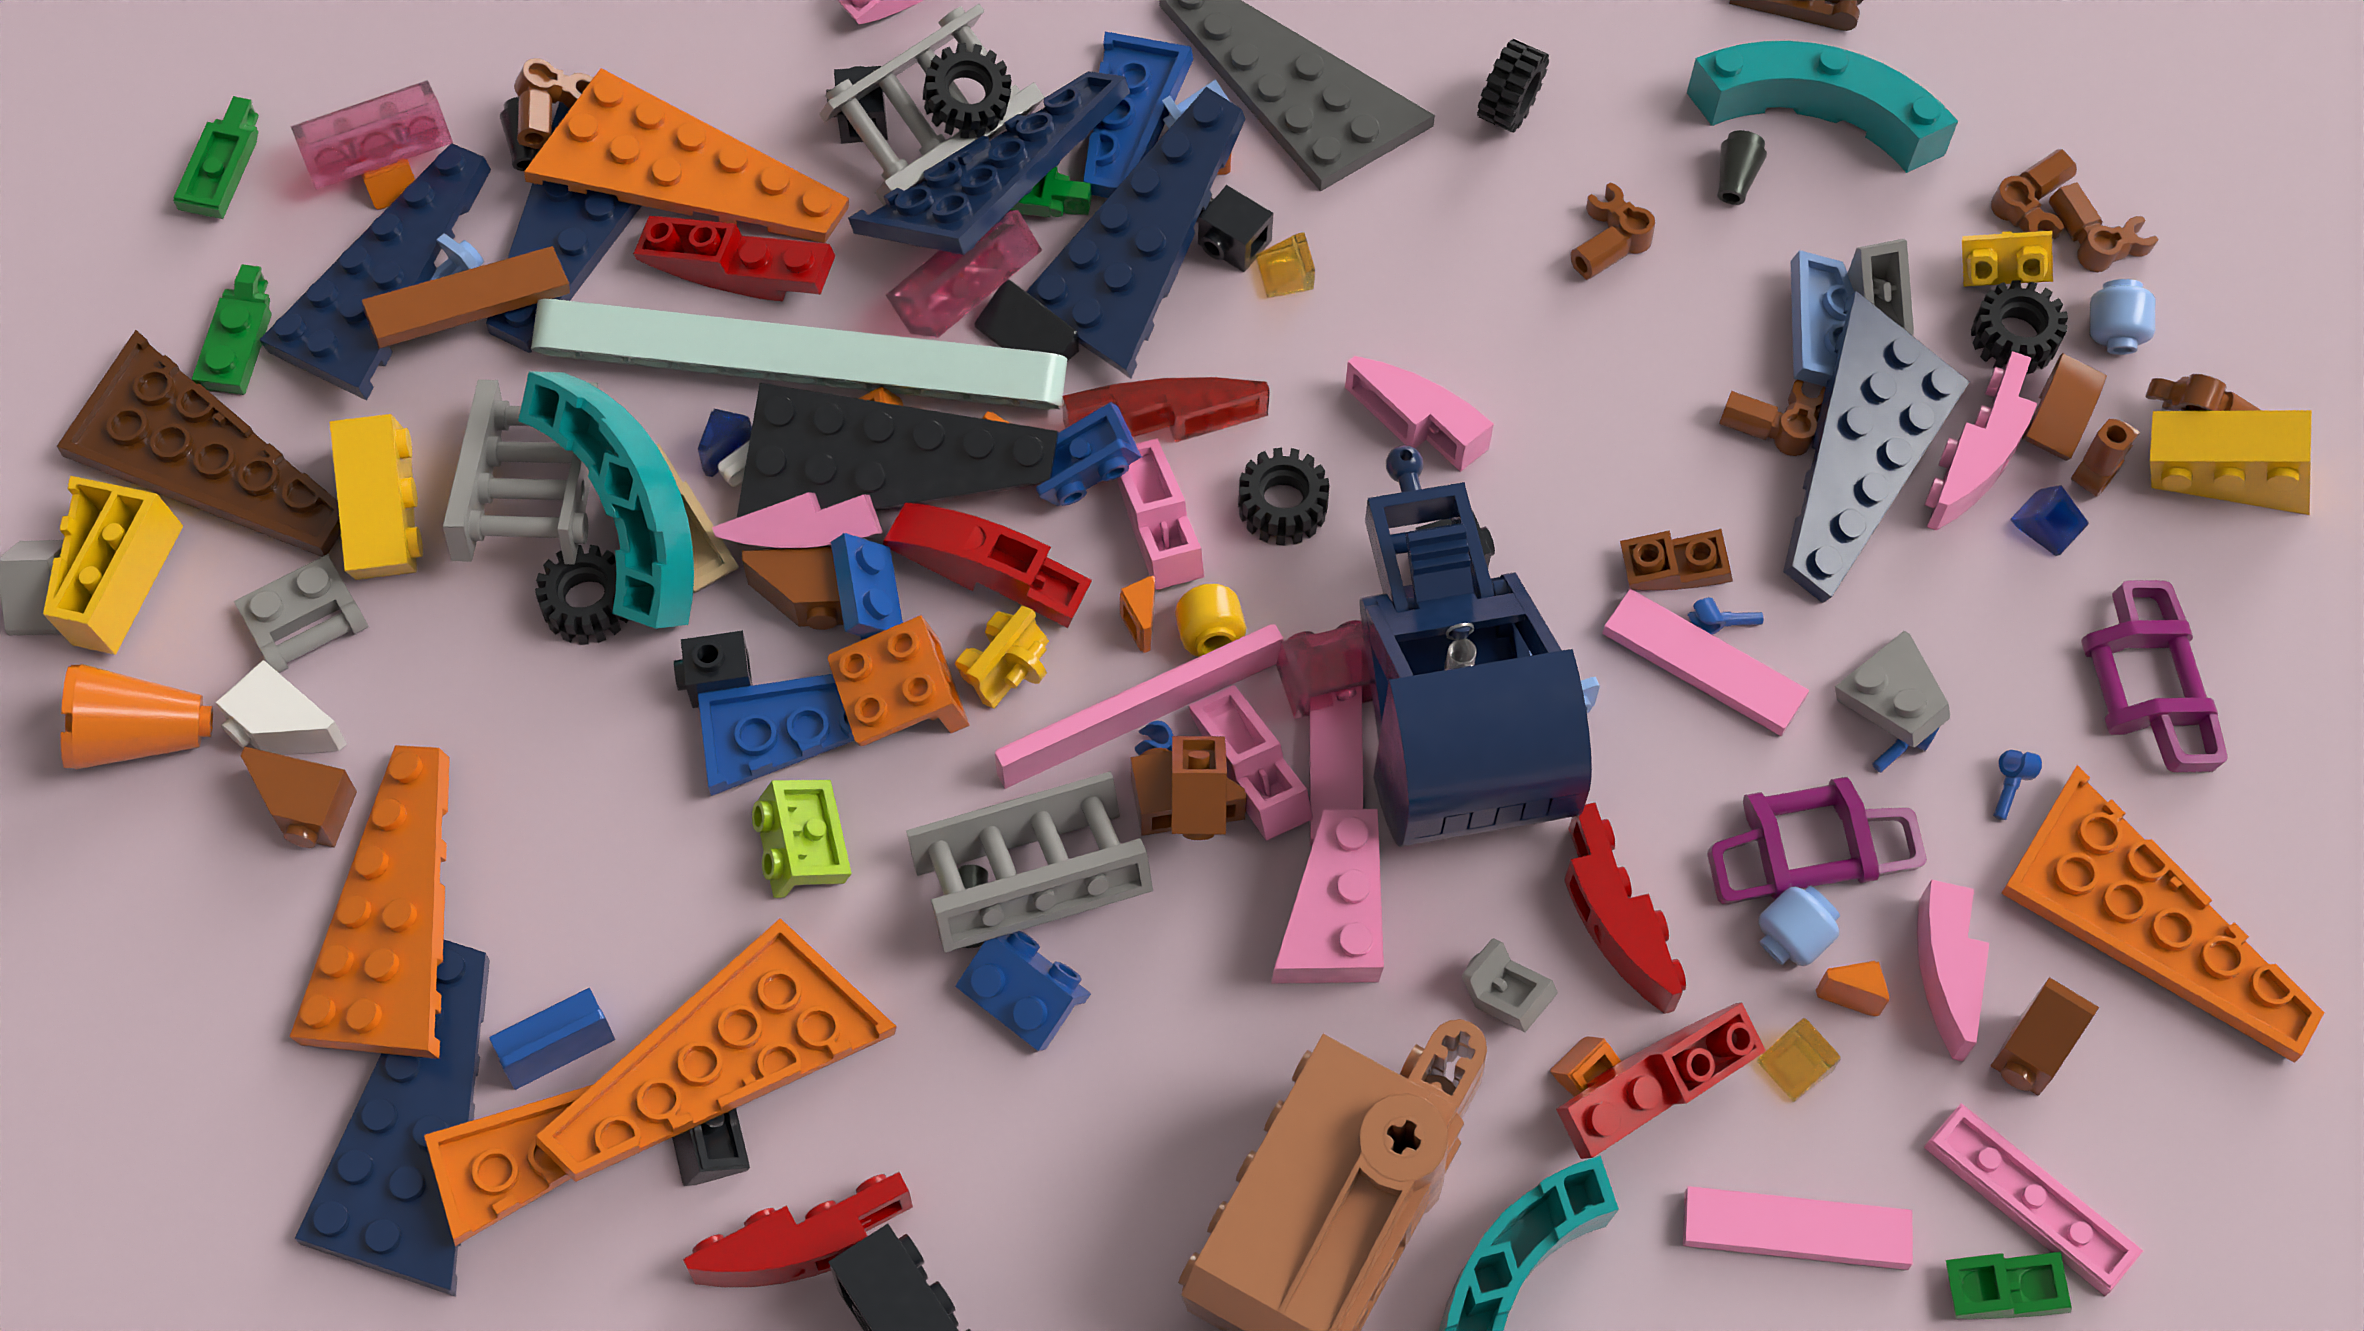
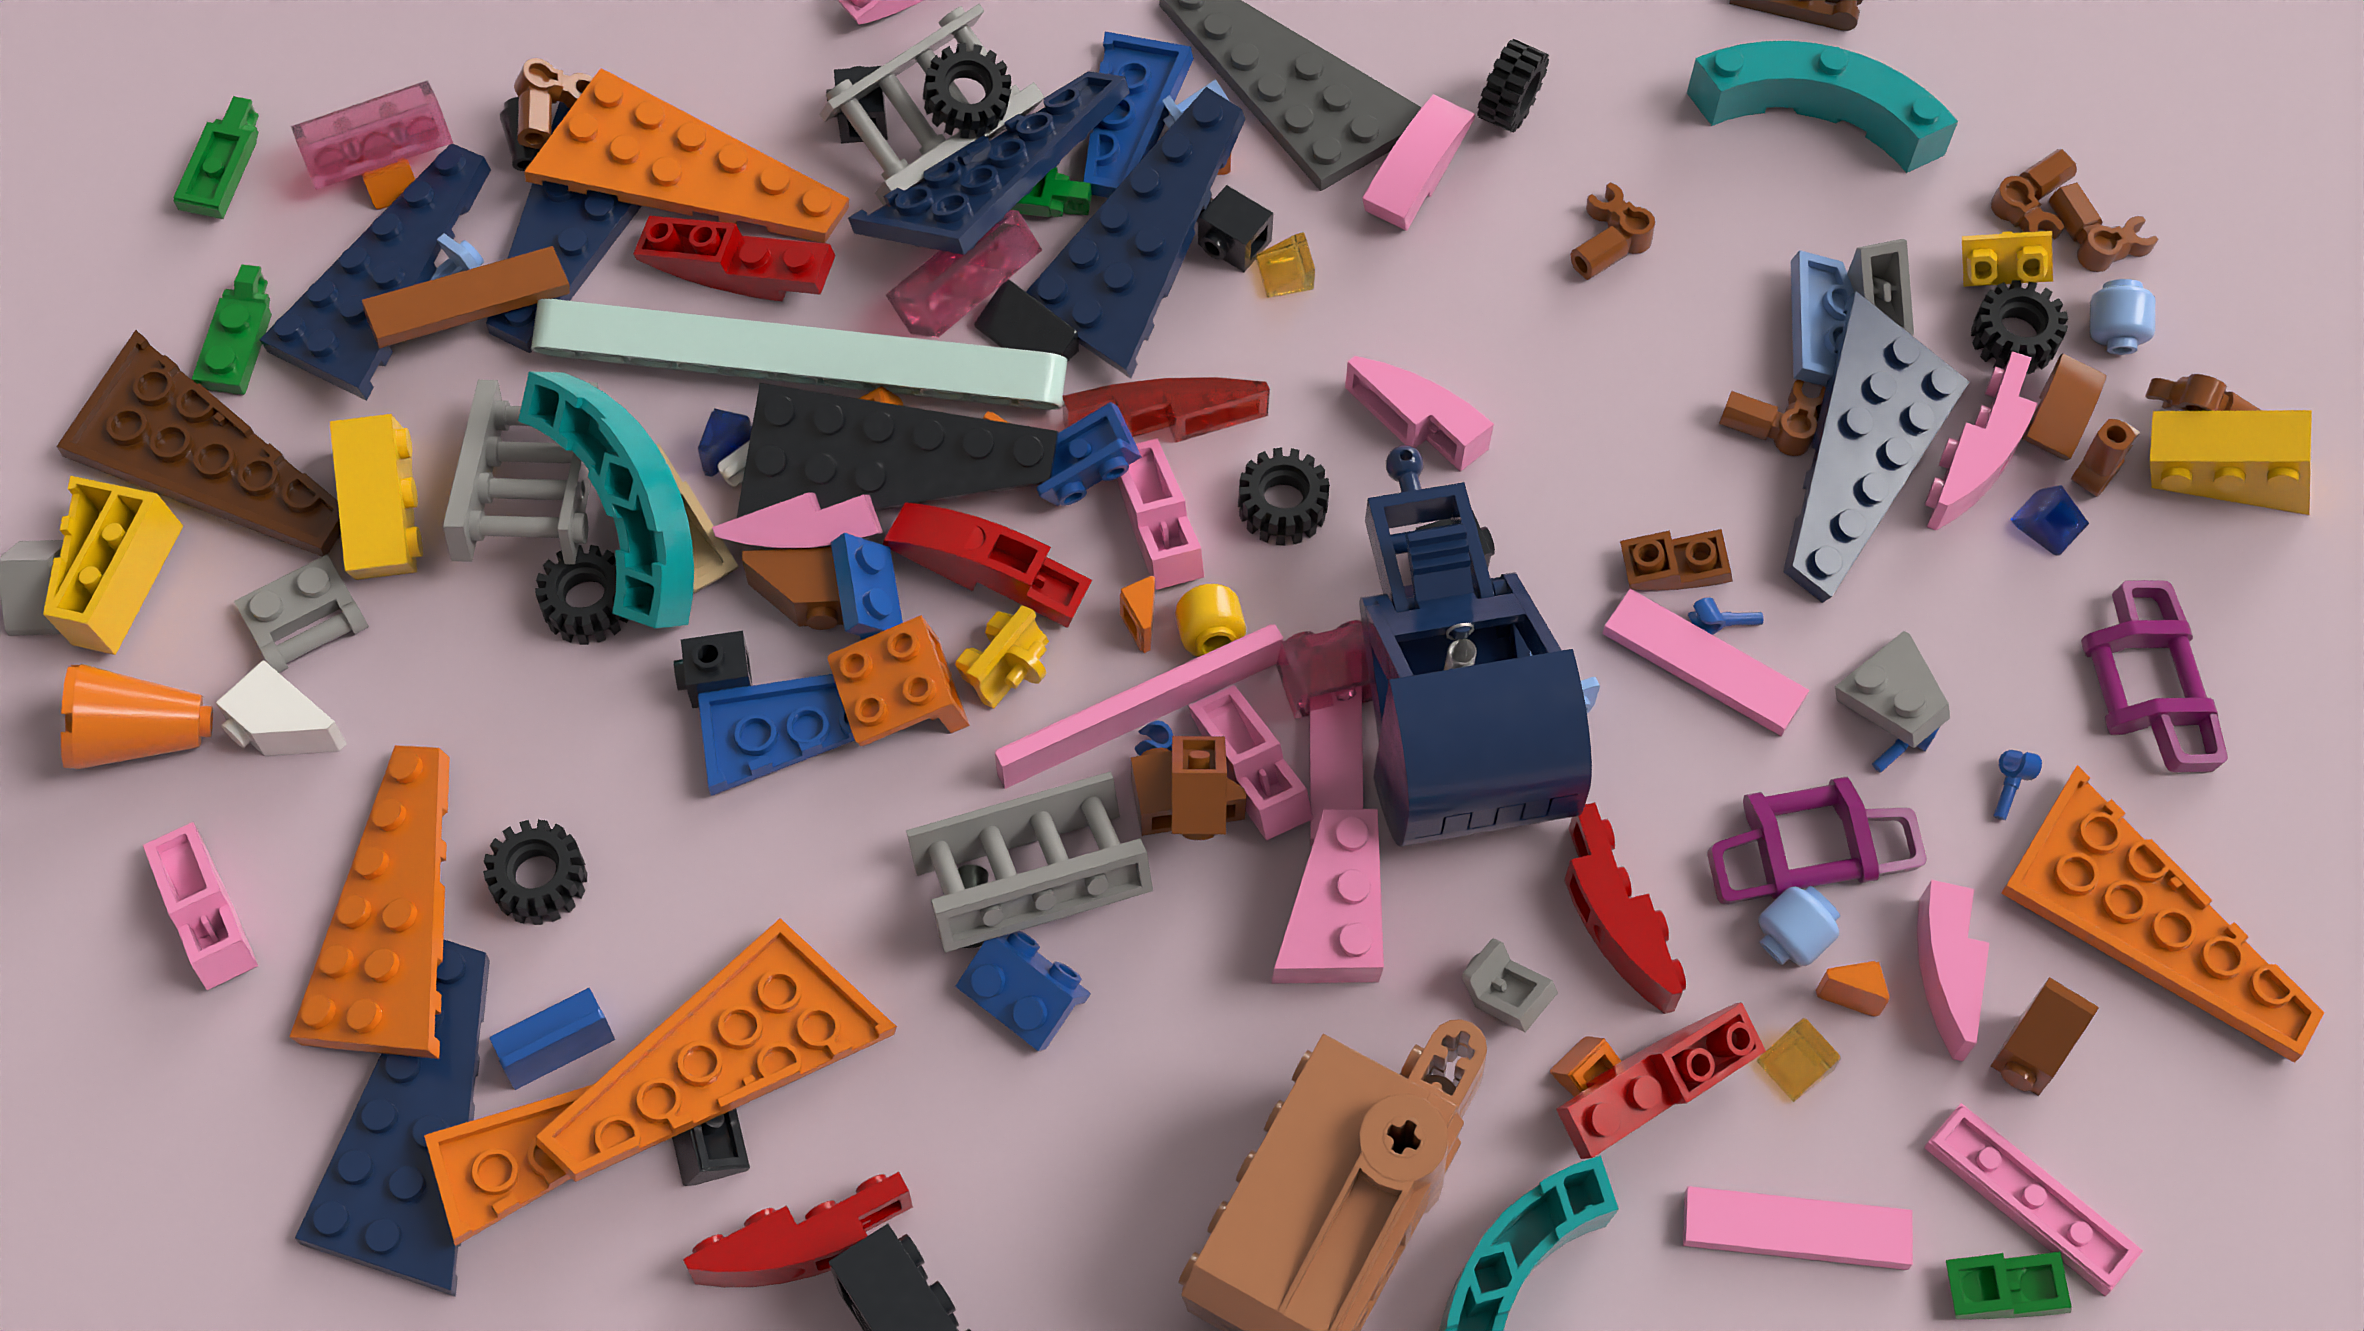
dark orange slope [241,746,357,848] -> none
lime bracket [752,780,852,898] -> none
pearl dark grey cone [1717,130,1767,205] -> none
none -> bright pink slope [143,822,258,990]
none -> black tyre [483,819,588,925]
none -> bright pink slope [1362,94,1475,231]

